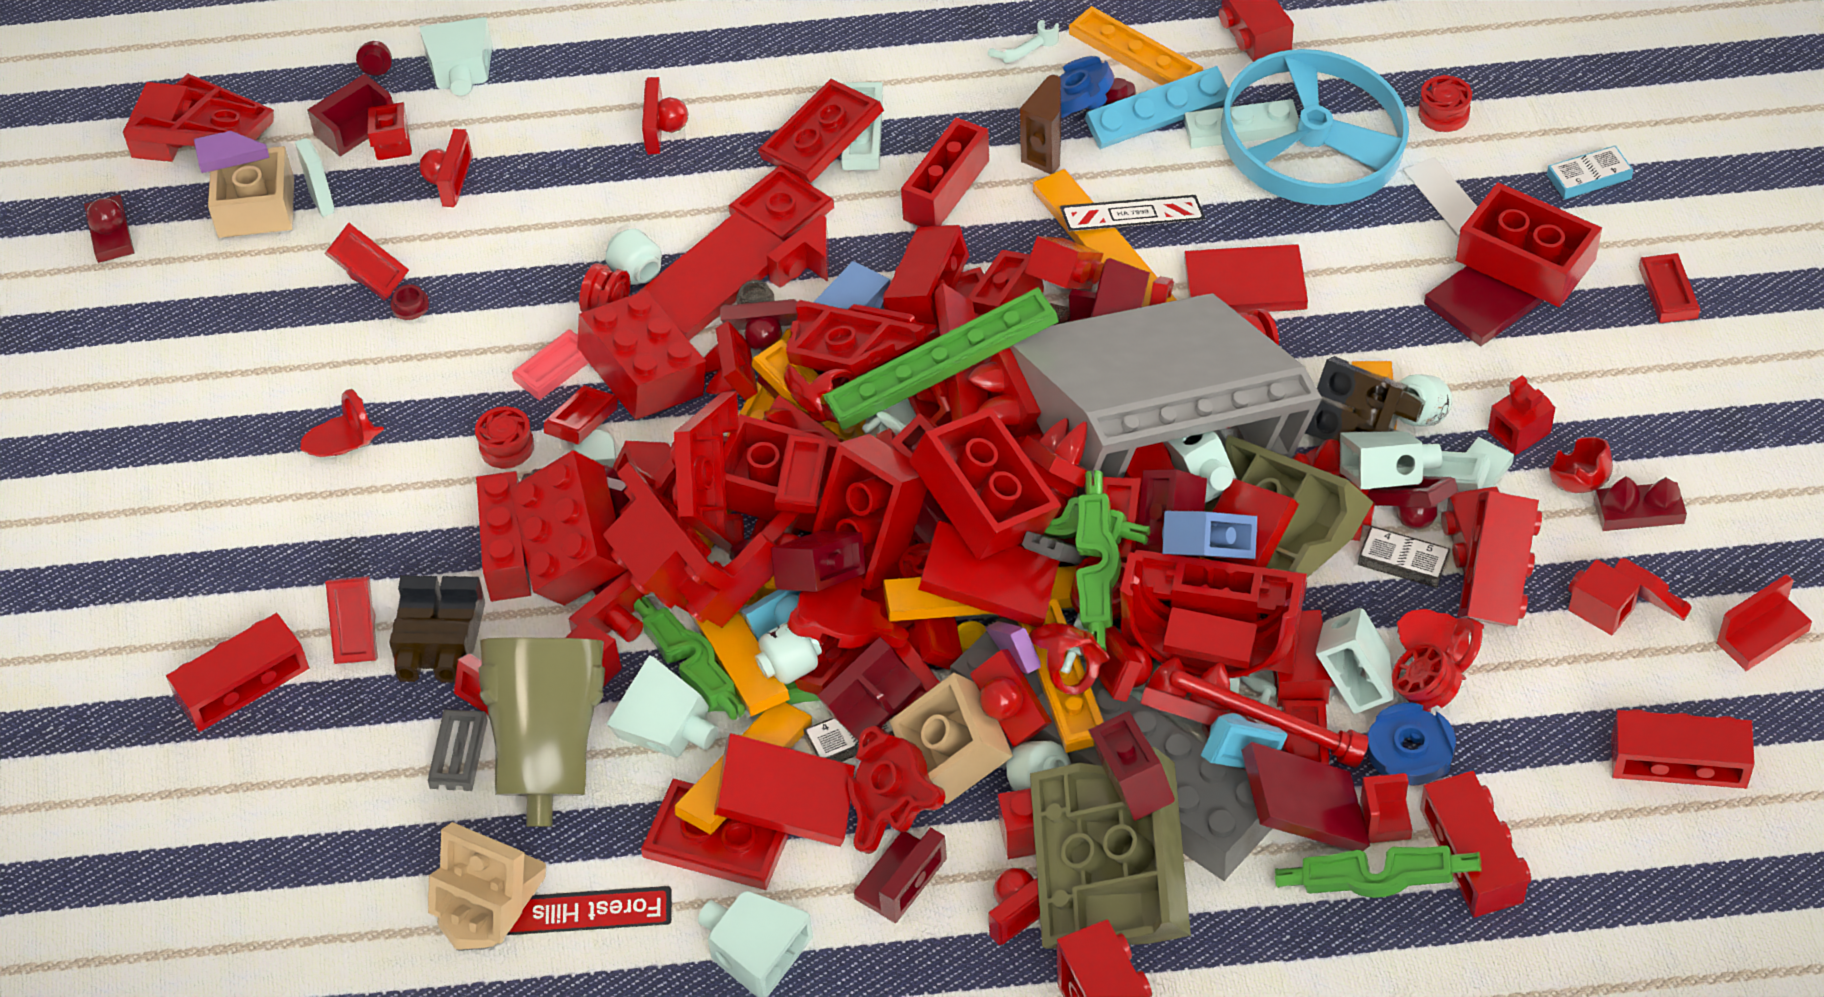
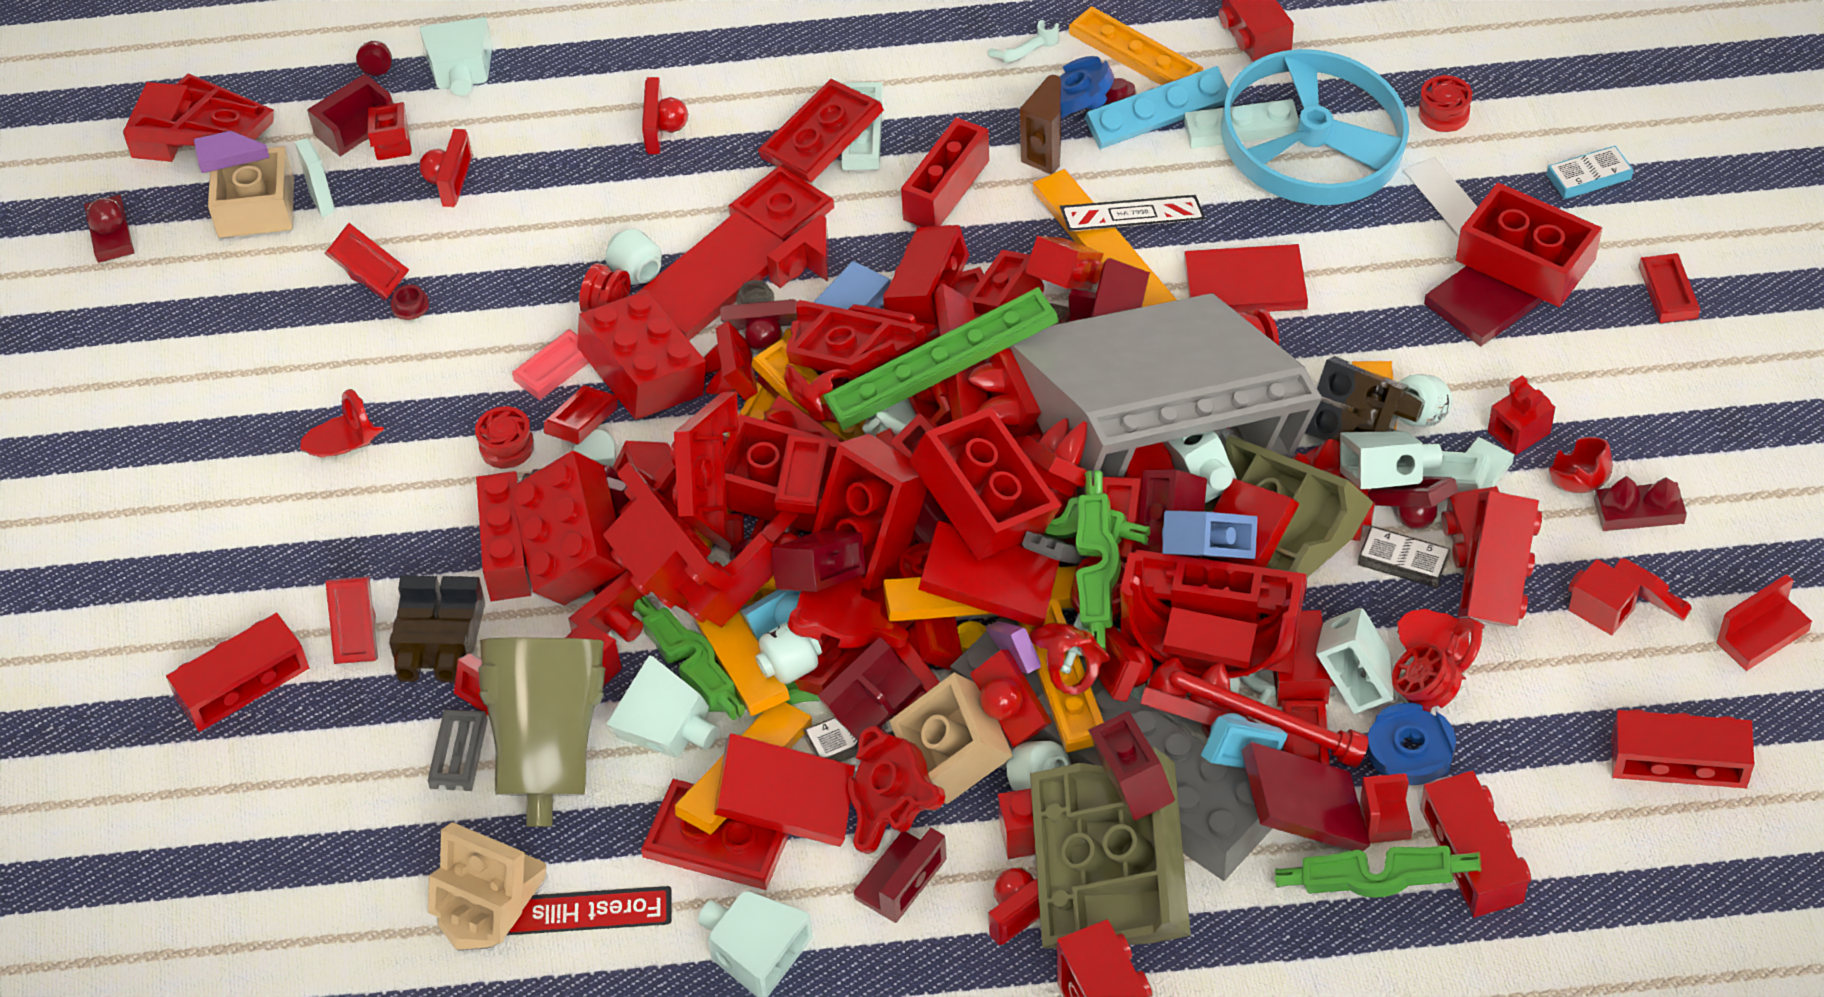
red tile [1149,276,1174,306] -> none

